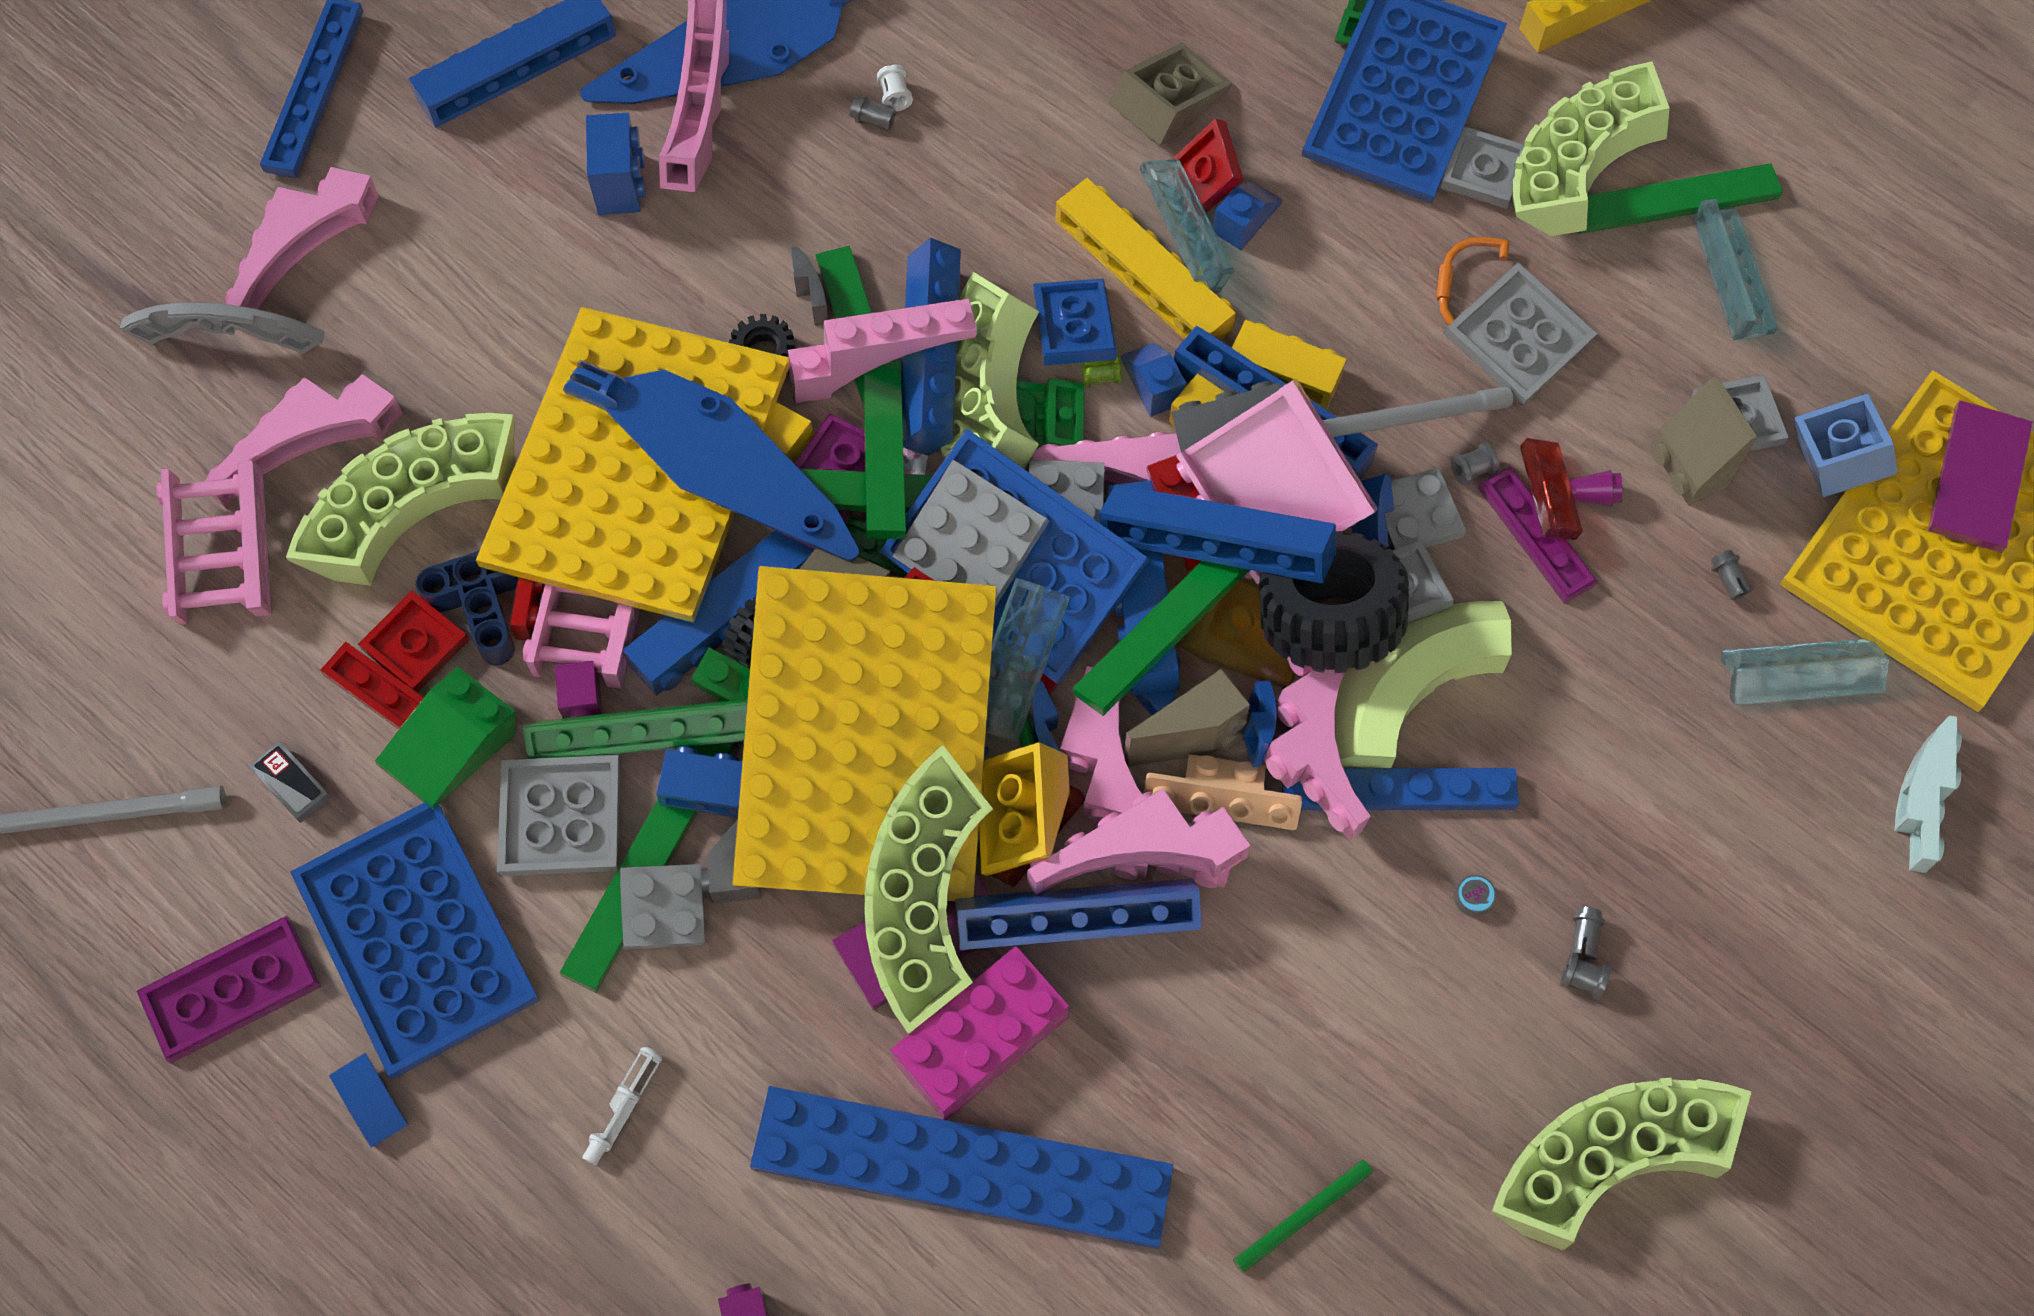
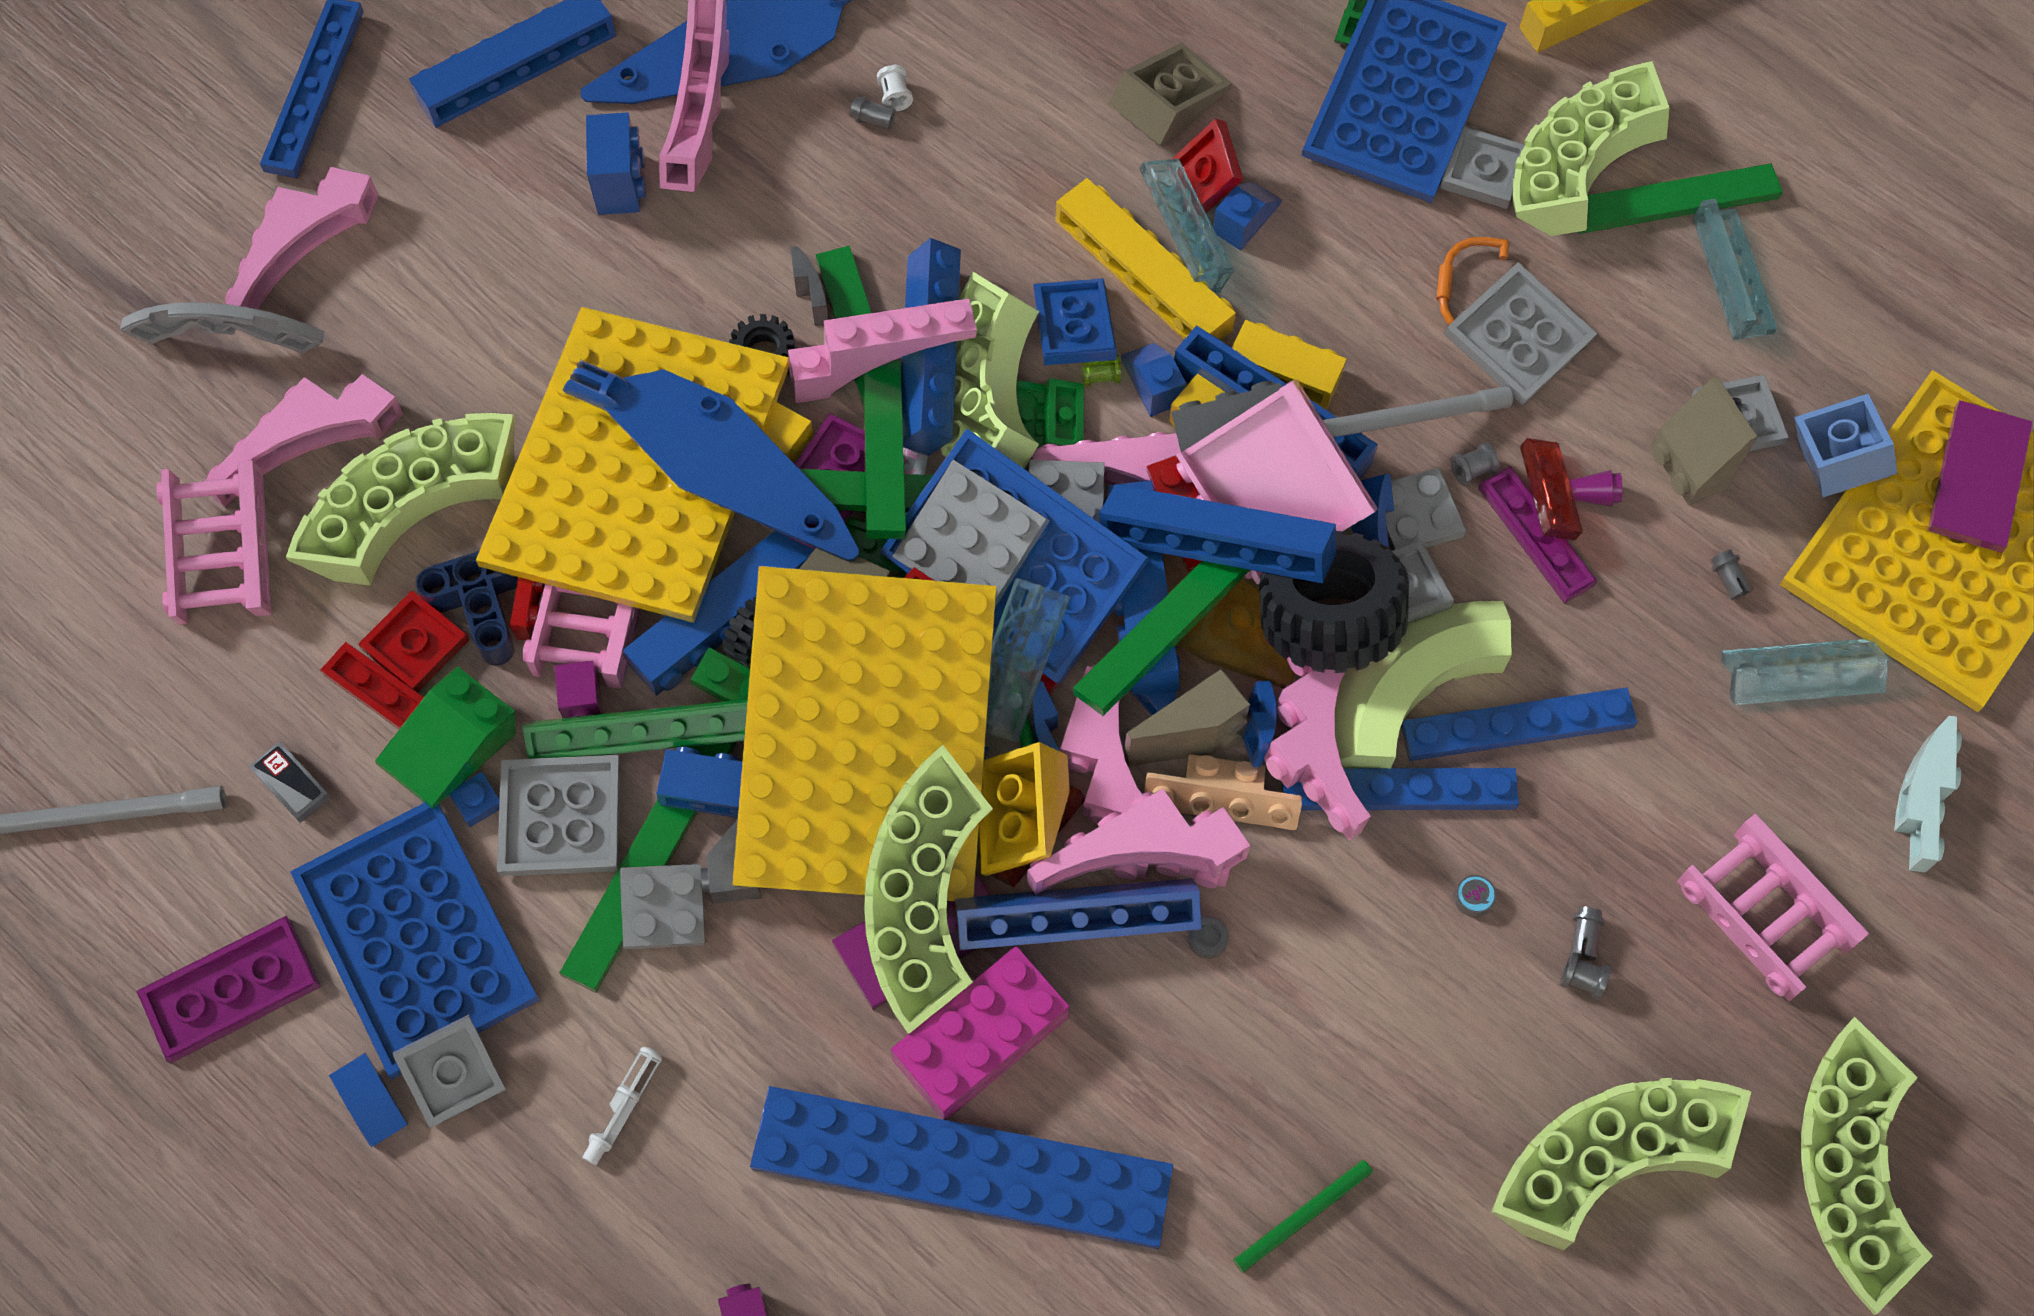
none -> light grey plate [393,1015,506,1128]
none -> blue plate [450,772,500,827]
none -> flat silver tile [1188,916,1229,959]
none -> blue plate [1401,687,1637,761]
none -> bright pink fence [1677,813,1869,1002]
none -> yellowish green brick [1801,1017,1933,1315]

